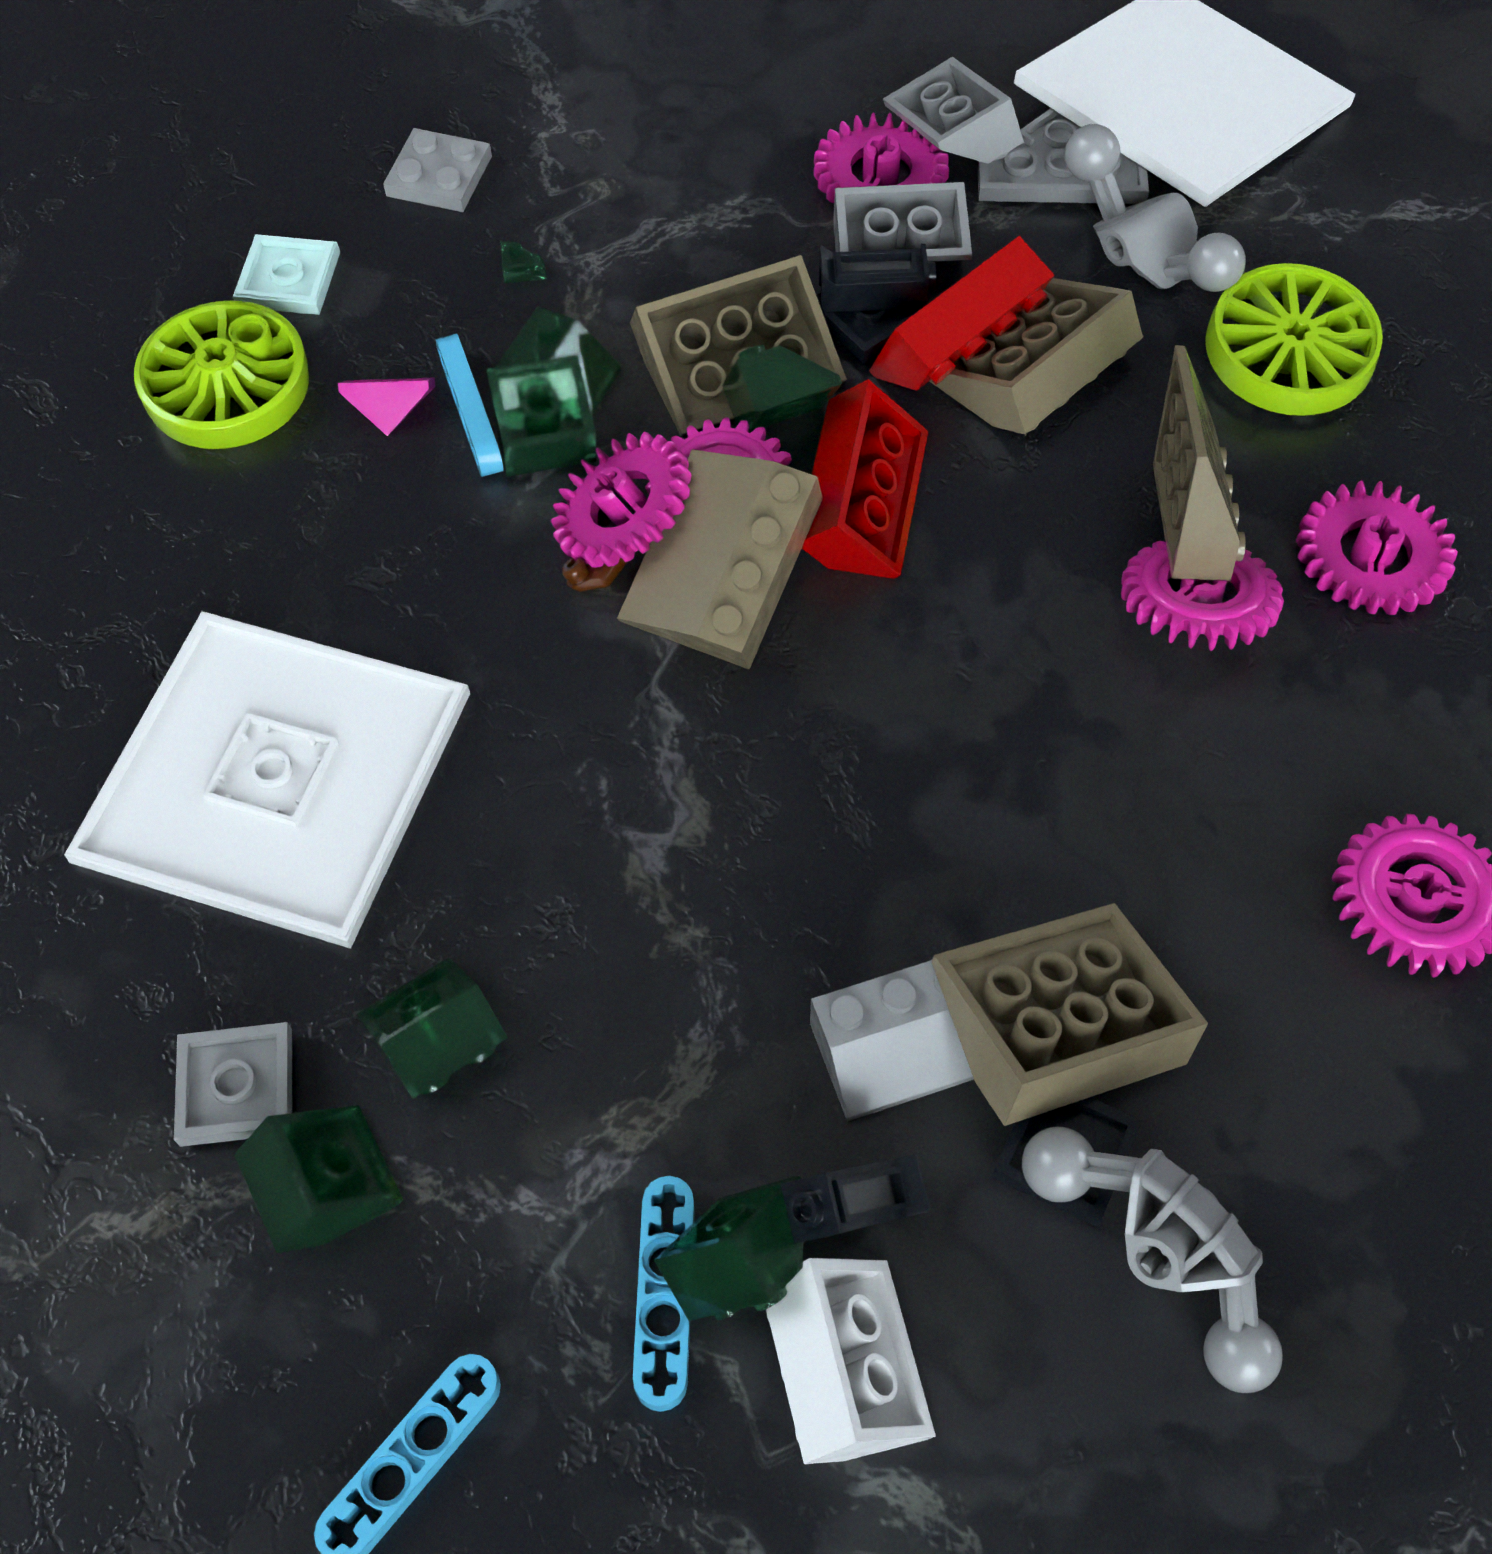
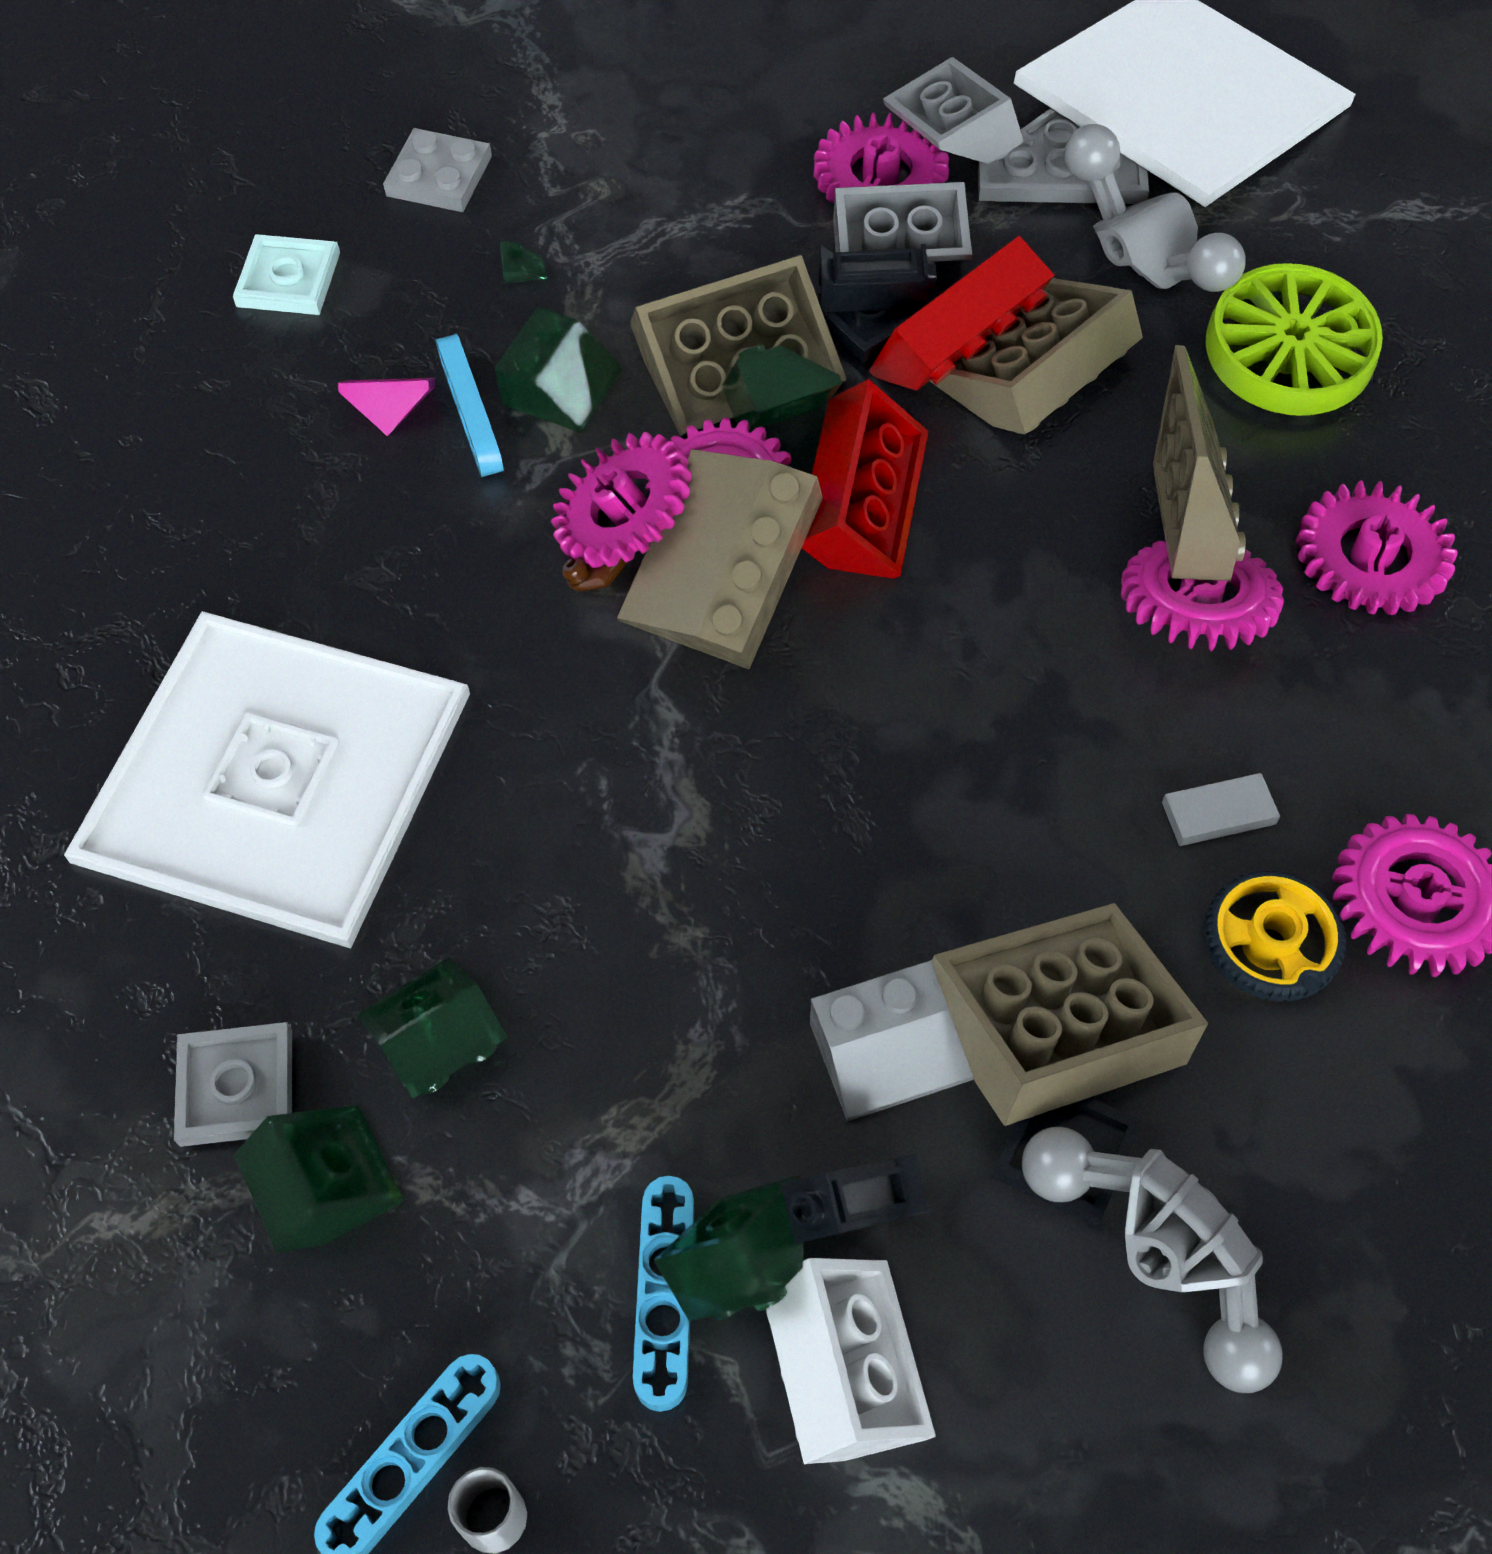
lime piece [134,300,309,449] -> none
clear green slope [486,354,596,477] -> none
none -> light grey piece [447,1467,527,1553]
none -> light grey tile [1162,773,1280,846]
none -> yellow wheel [1203,870,1346,1002]

